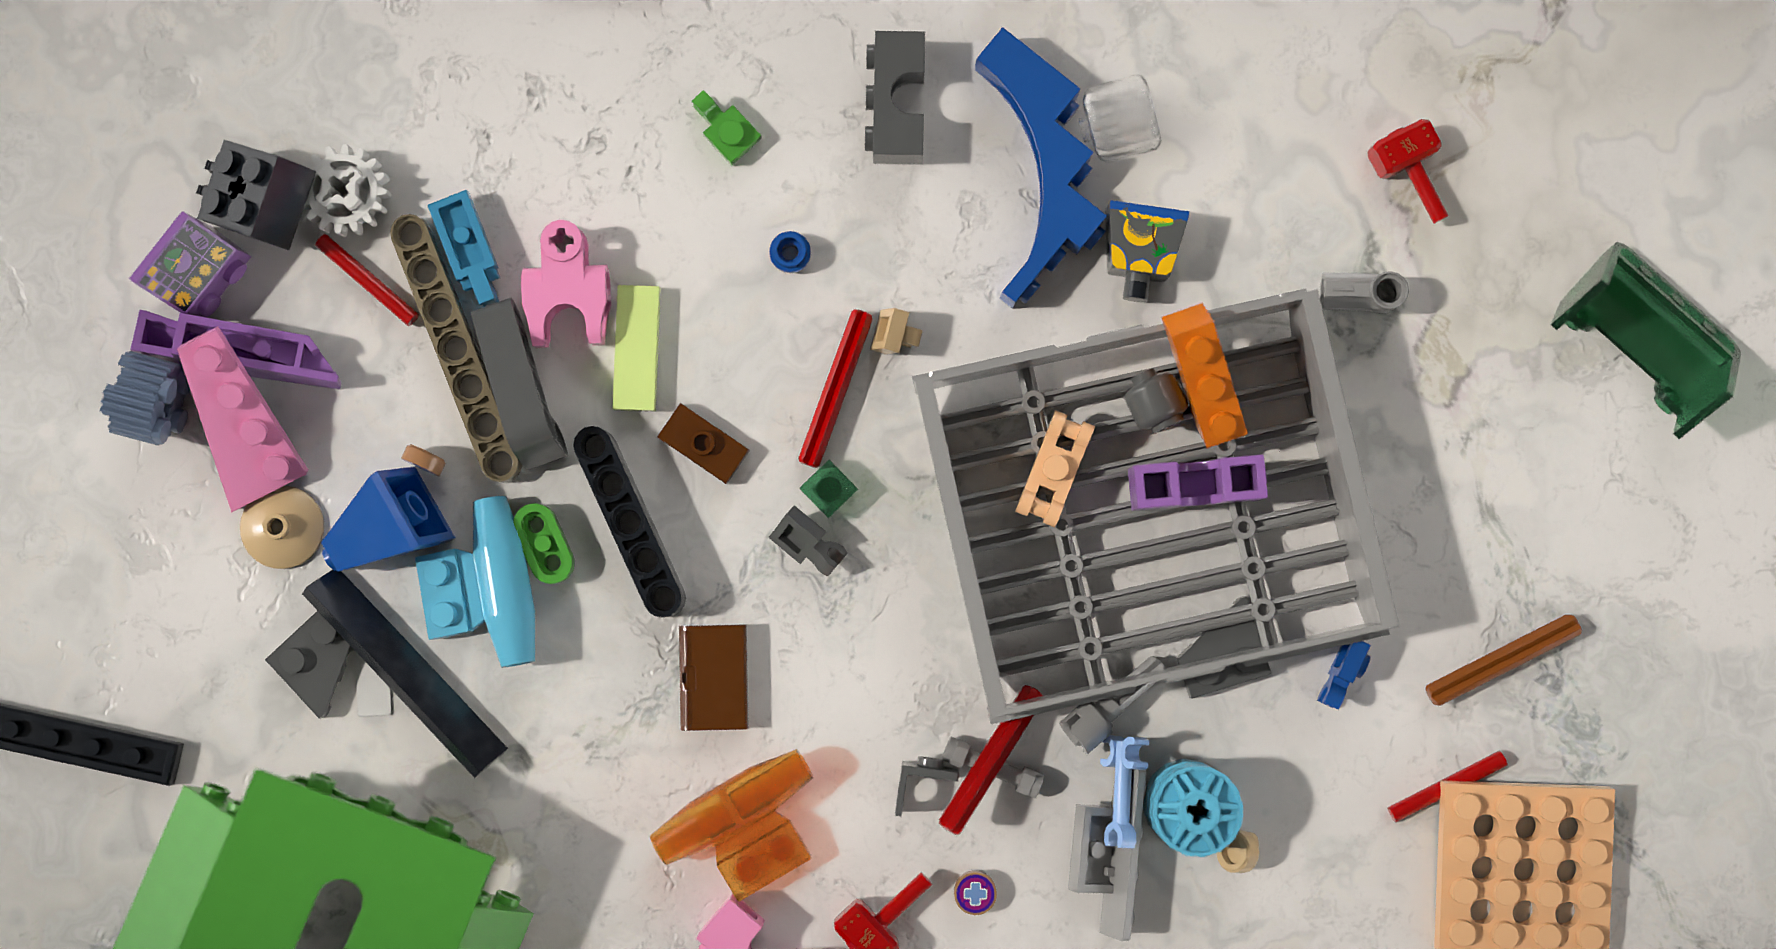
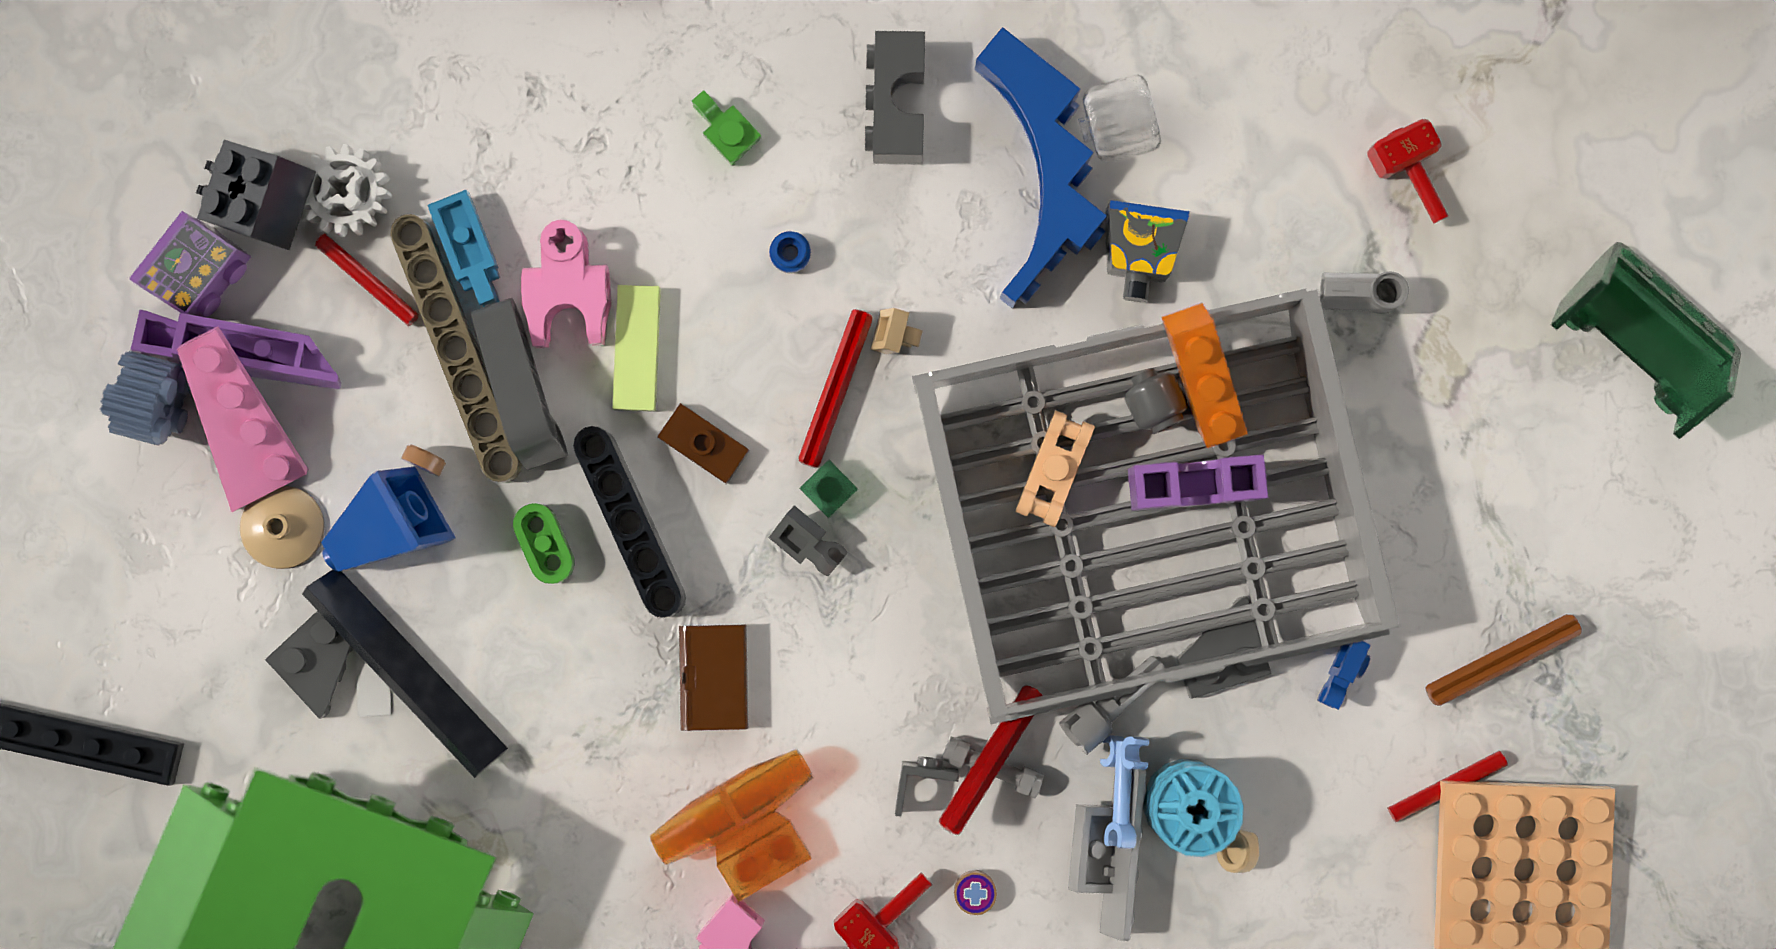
medium azure plate [415,496,535,668] -> none

